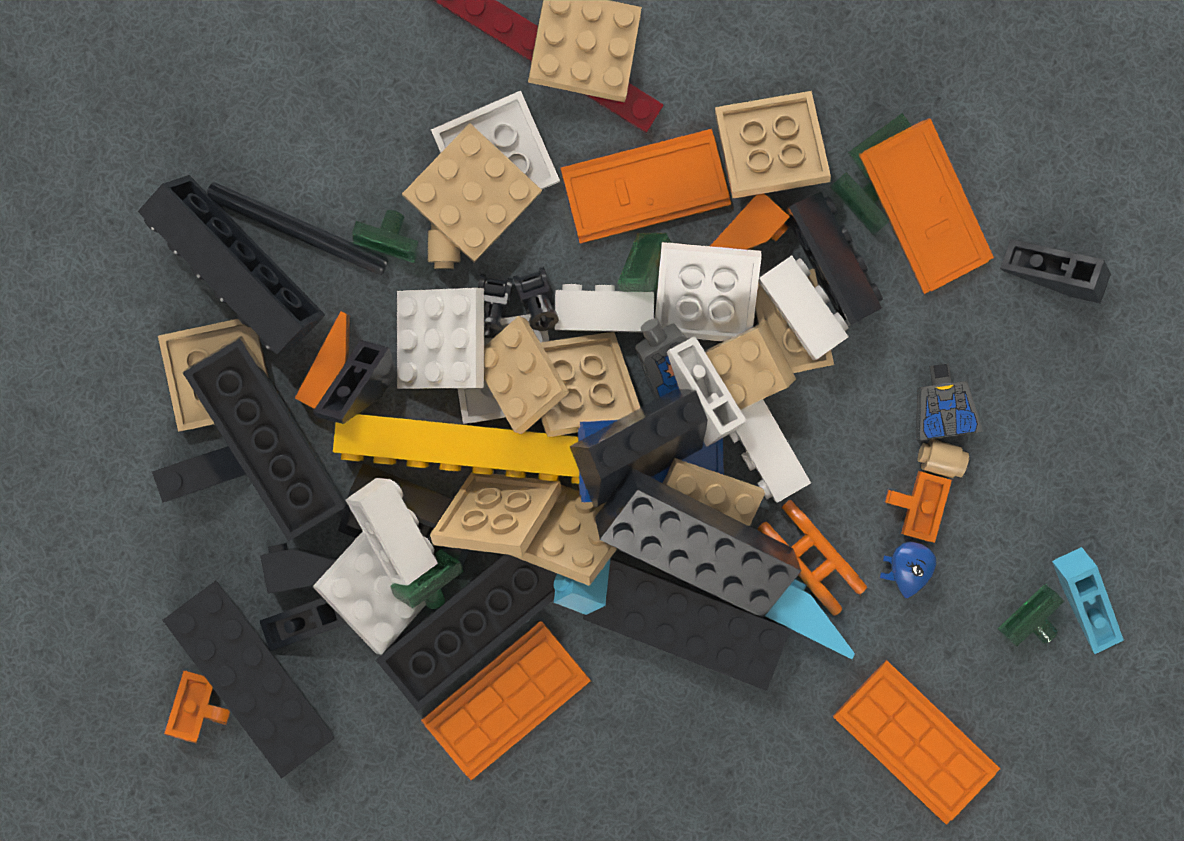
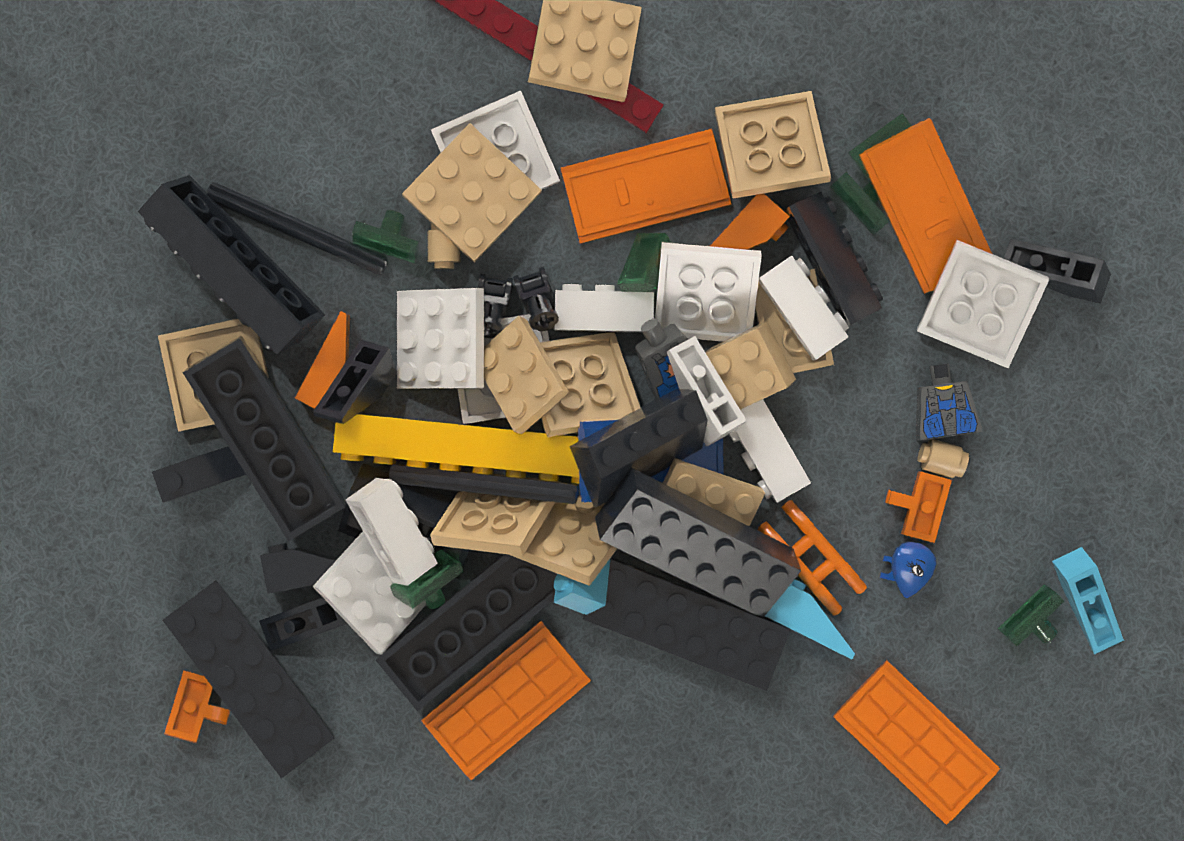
none -> black axle [388,464,579,504]
none -> white plate [917,240,1049,368]

